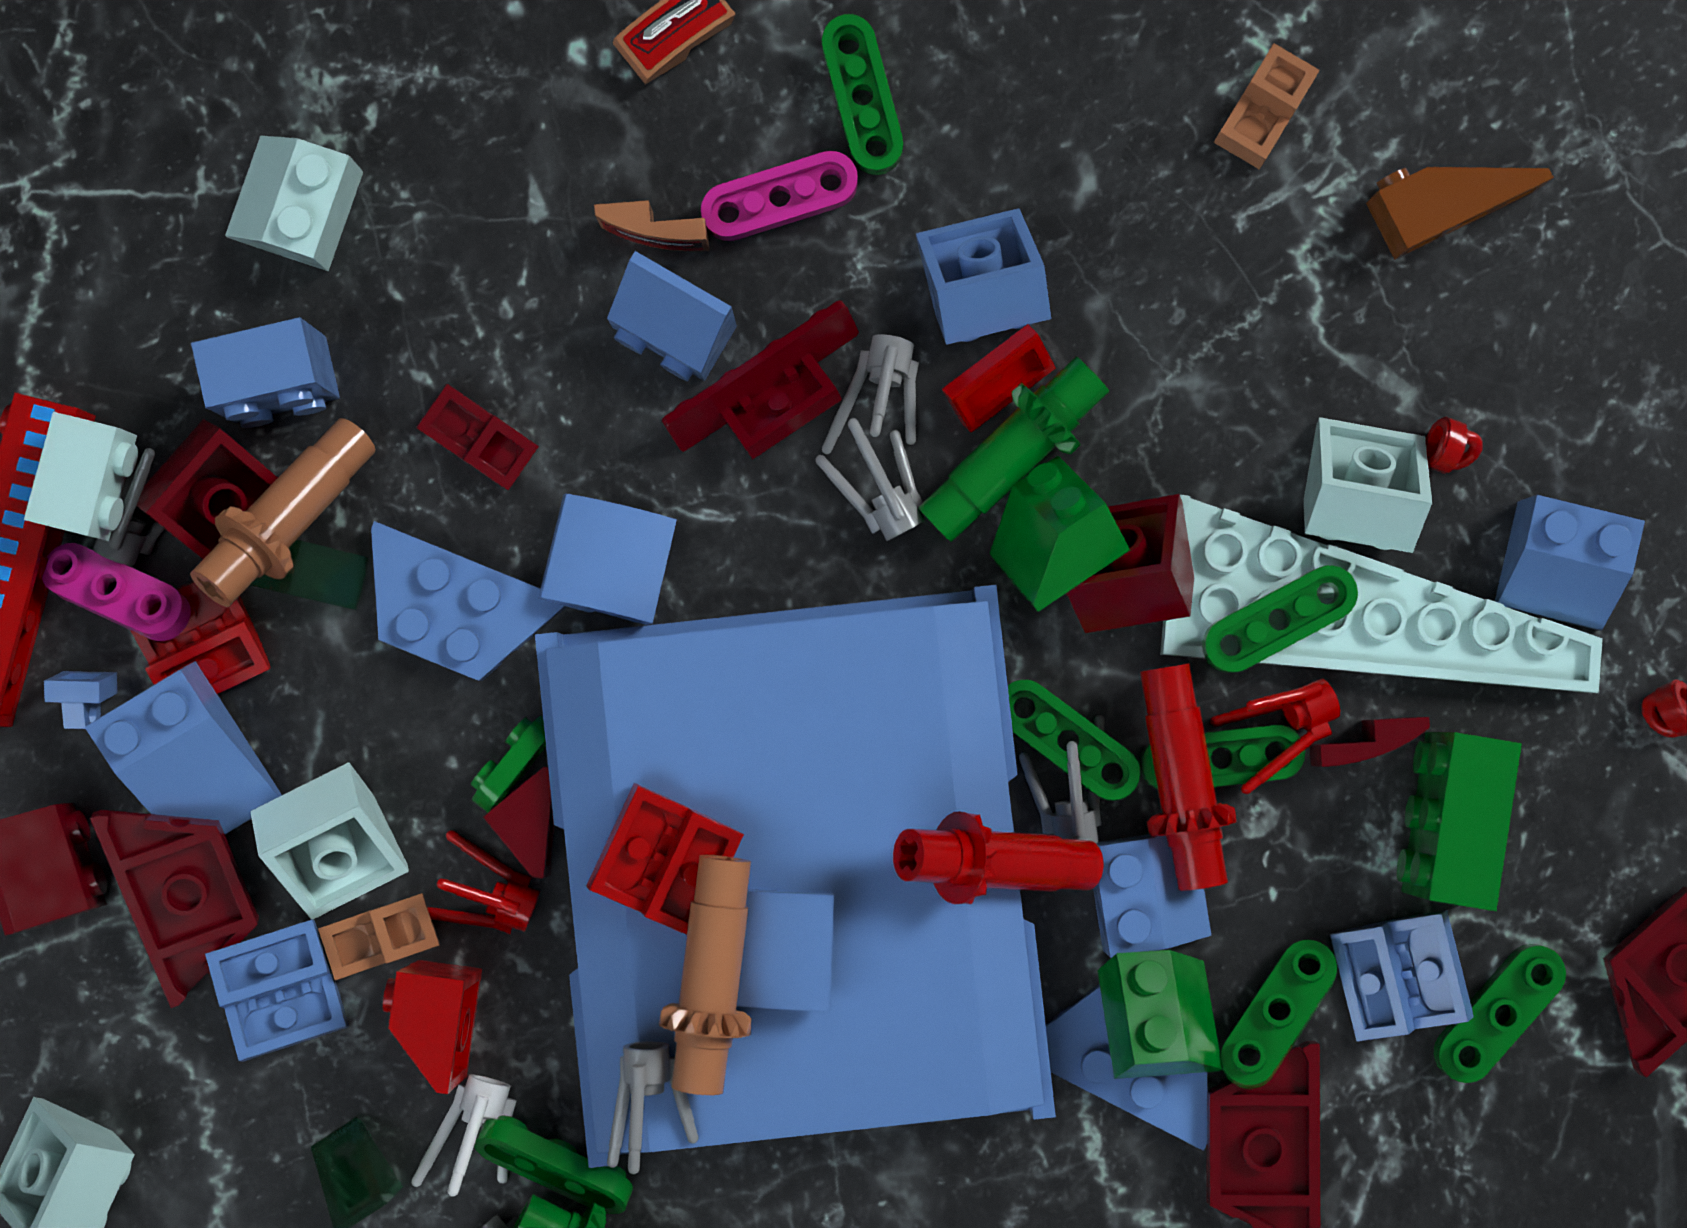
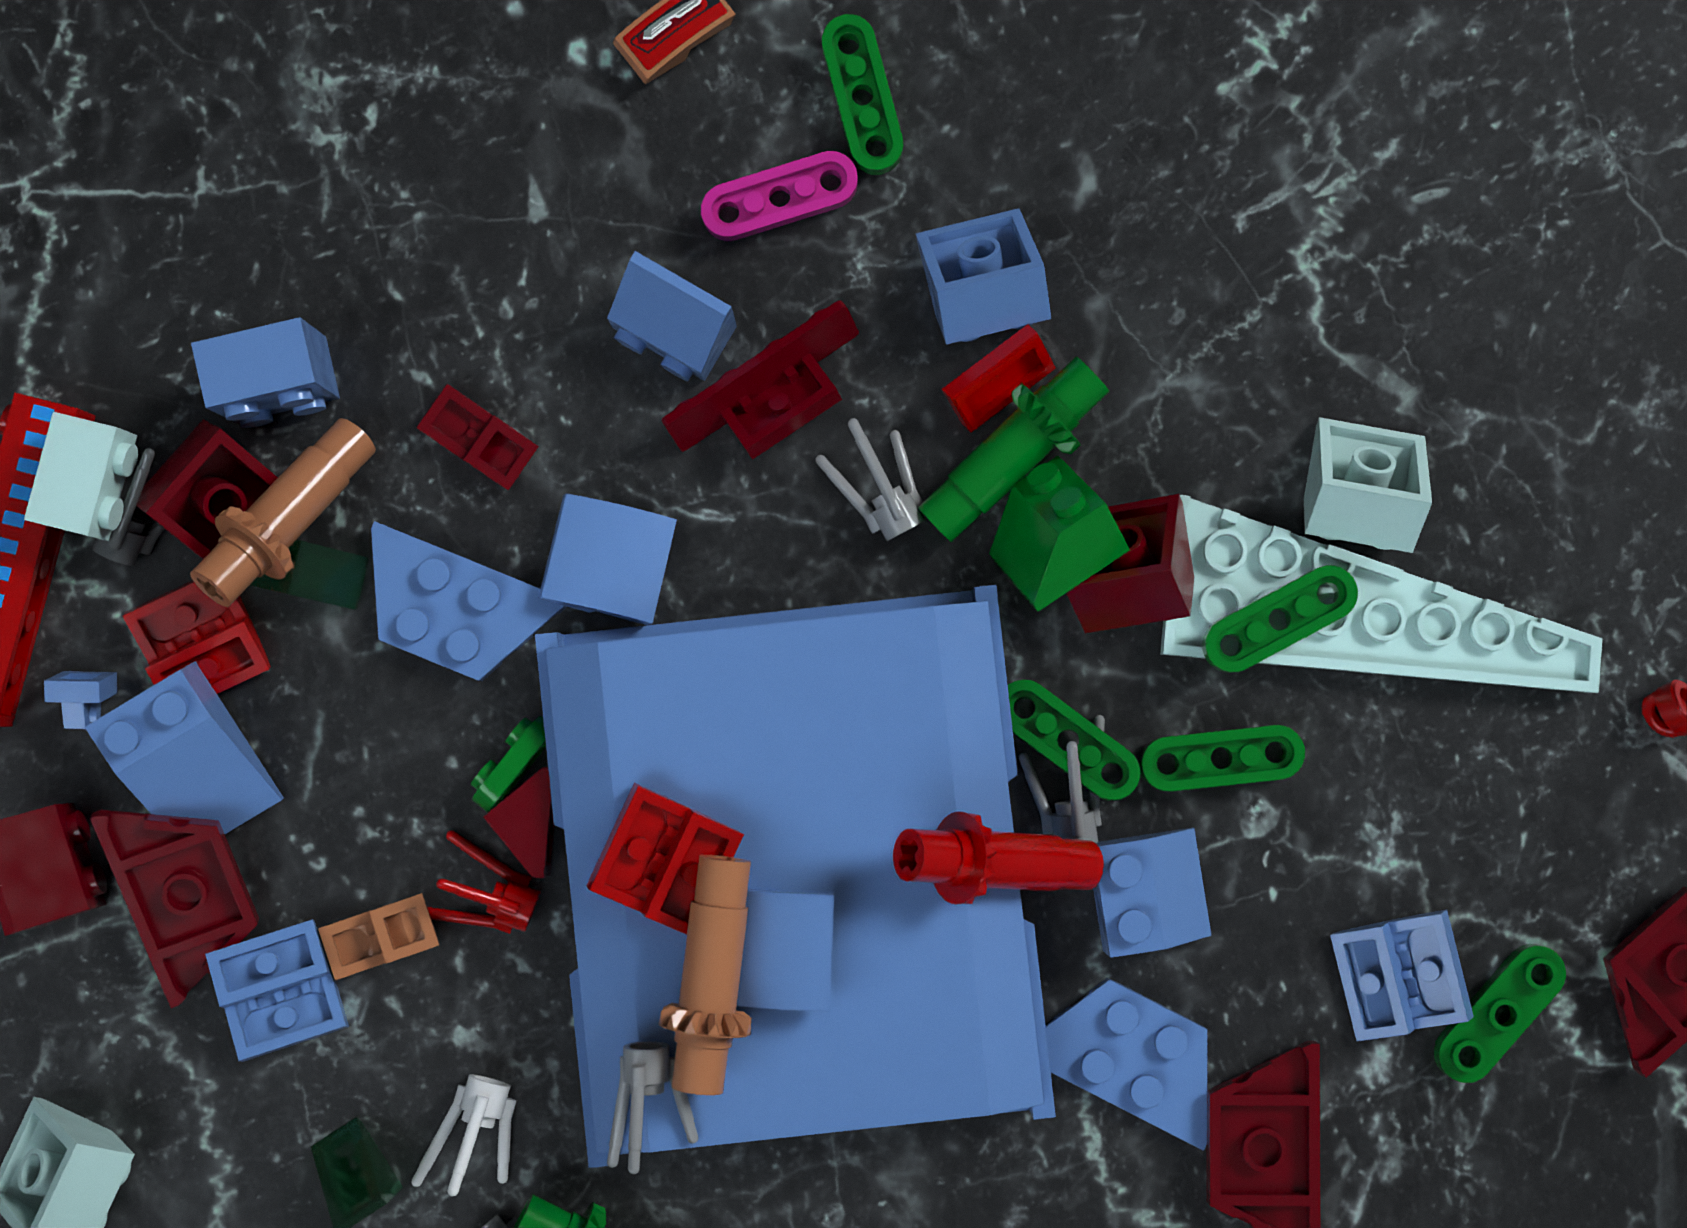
dark pink plate [42,543,191,641] -> none
light aqua slope [225,136,363,271] -> none
light aqua slope [250,762,409,920] -> none
red slope [383,960,482,1094] -> none
green plate [474,1115,633,1214] -> none
nougat slope [594,200,709,251] -> none
light grey plant [822,334,919,454] -> none
green slope [1097,950,1223,1079] -> none
red gear [1140,663,1237,891] -> none
red plant [1210,679,1341,794] -> none
nougat slope [1214,43,1320,170] -> none
green plate [1221,940,1337,1089] -> none
dark red slope [1309,717,1430,767] -> none
dark orange slope [1366,167,1554,260] -> none
green brick [1397,732,1522,912] -> none
red tile [1425,417,1483,474] -> none
medium blue slope [1495,495,1645,631] -> none

